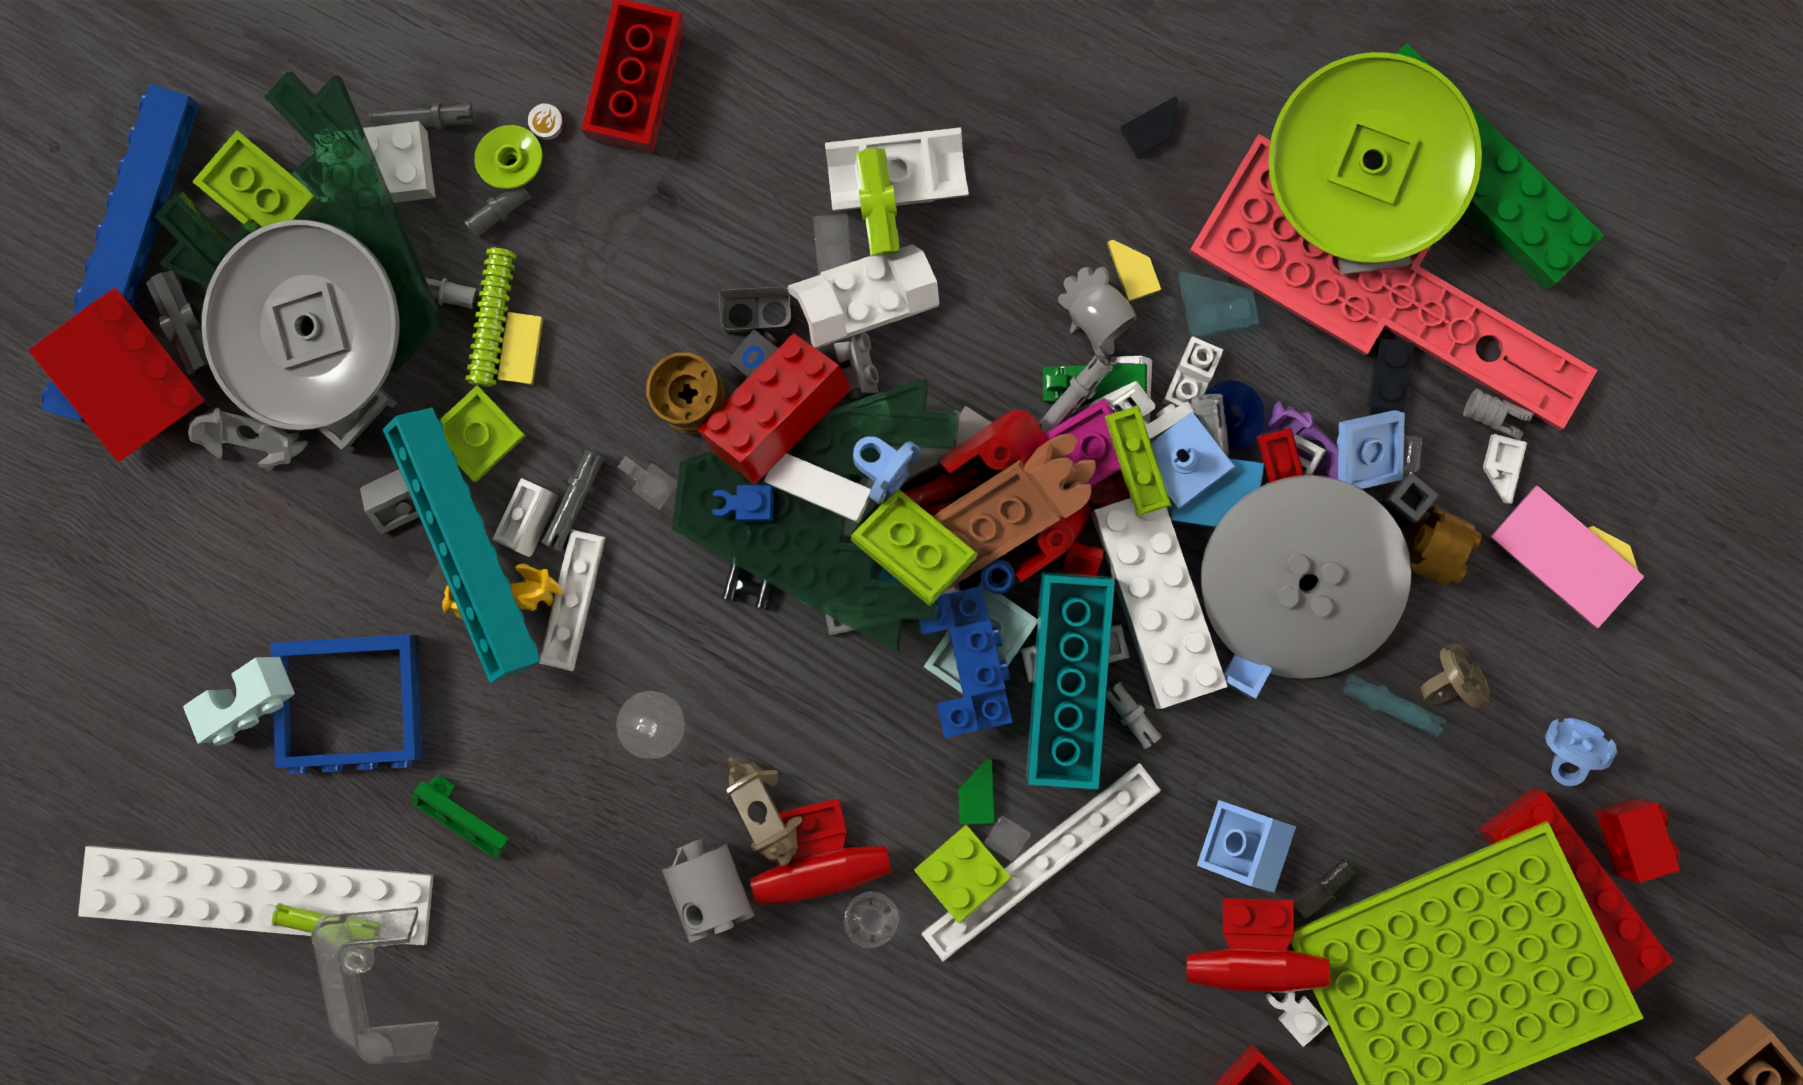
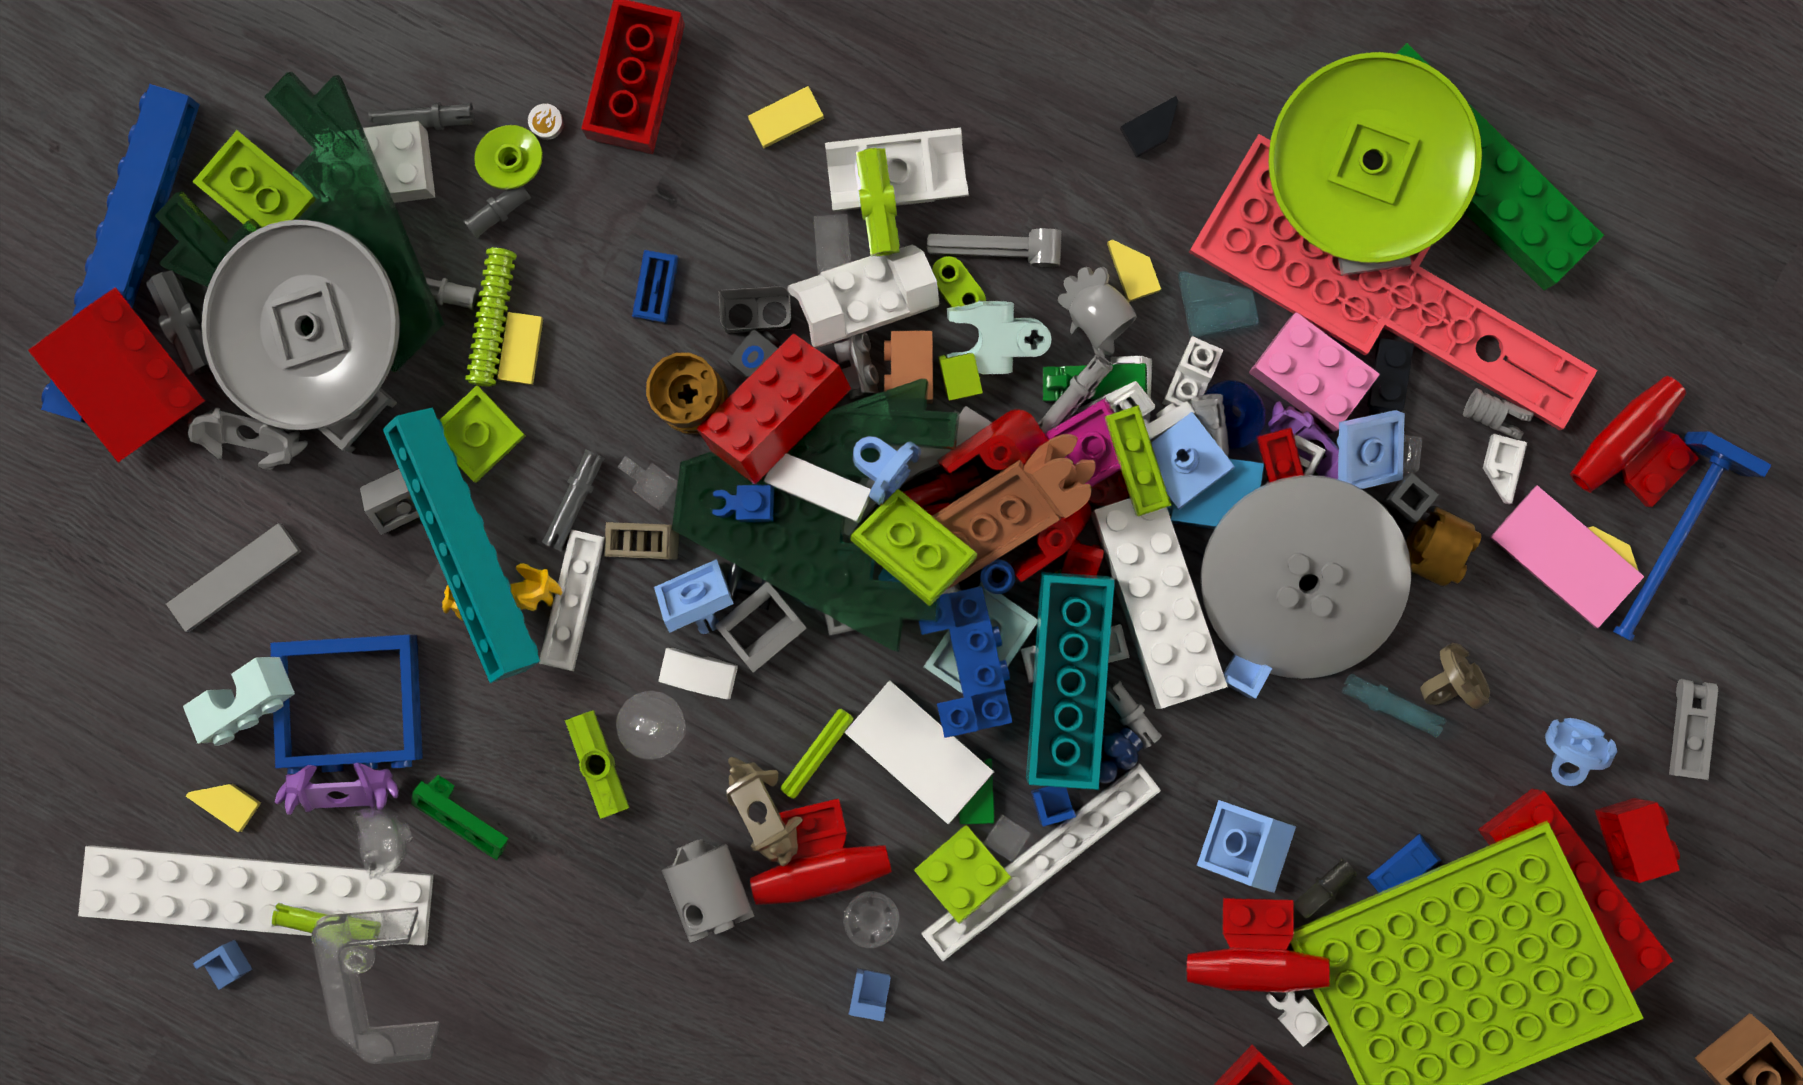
white slope [492,478,559,557] -> none
none -> light grey tile [166,523,301,632]
none -> light yellow tile [186,784,261,832]
none -> medium blue panel [193,940,253,990]
none -> medium lavender piece [275,763,399,815]
none -> clear cylinder [351,806,412,879]
none -> lime piece [565,710,630,819]
none -> dark tan slope [604,522,679,560]
none -> blue tile [632,250,679,324]
none -> light blue tile [654,559,734,634]
none -> white slope [659,648,738,699]
none -> light grey tile [715,581,806,673]
none -> light yellow tile [748,86,824,149]
none -> lime axle [780,709,853,799]
none -> white tile [844,680,994,824]
none -> medium blue panel [849,968,891,1022]
none -> nougat brick [884,331,933,404]
none -> light grey axle [927,228,1062,267]
none -> lime plate [932,256,986,308]
none -> lime panel [938,353,983,401]
none -> light aqua piece [947,301,1052,374]
none -> blue panel [1031,786,1076,827]
none -> dark blue animal [1099,727,1144,784]
none -> bright pink brick [1249,312,1380,434]
none -> blue tile [1367,834,1442,893]
none -> red plate [1570,376,1699,507]
none -> blue tile [1613,431,1771,642]
none -> light grey plate [1669,679,1718,780]

